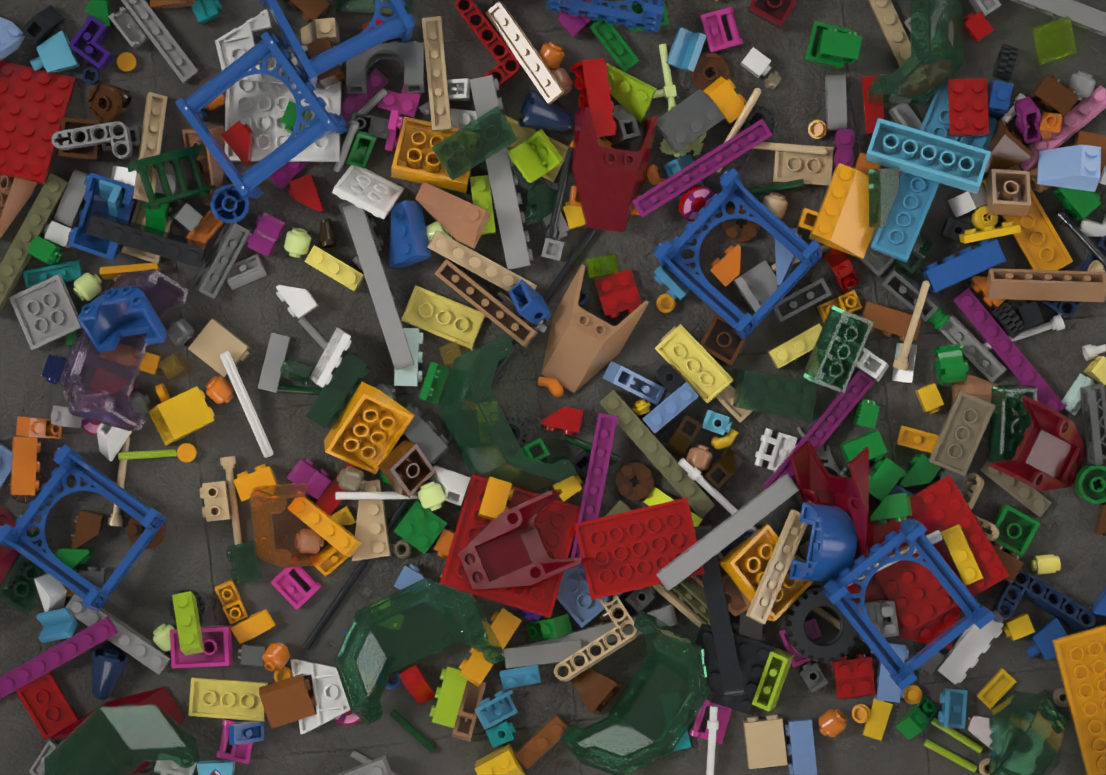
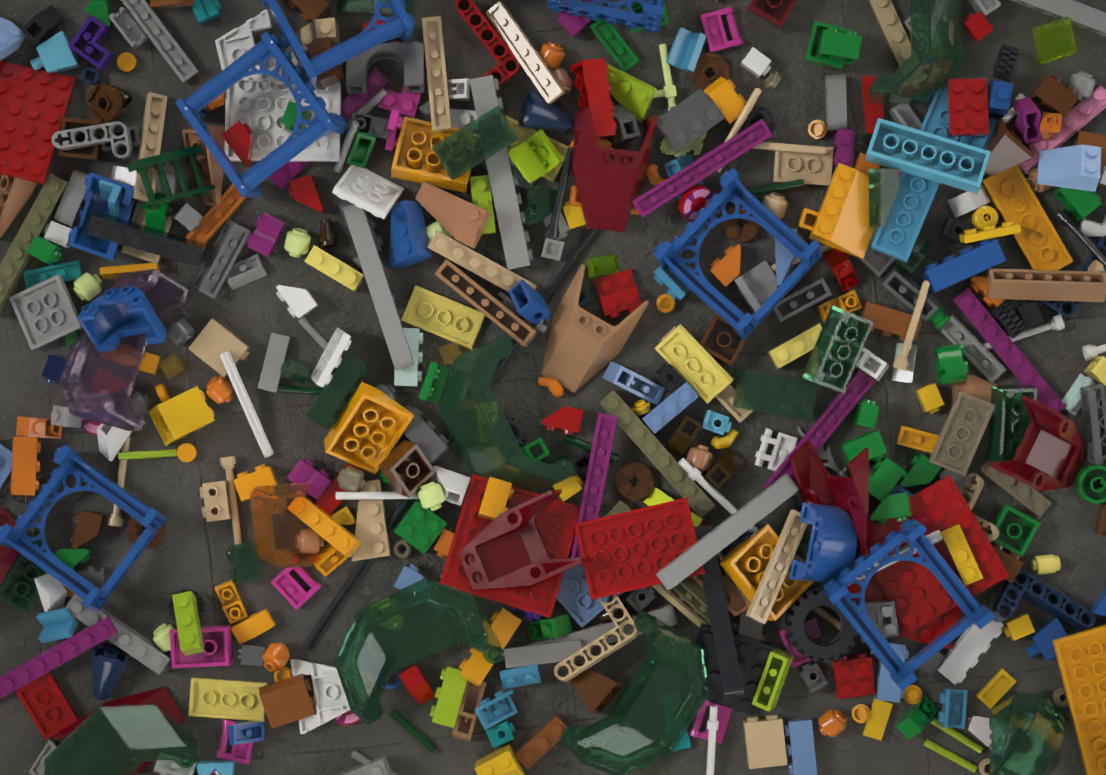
blue cylinder [210,184,250,224] -> none
medium nougat brick [986,169,1031,216] -> none

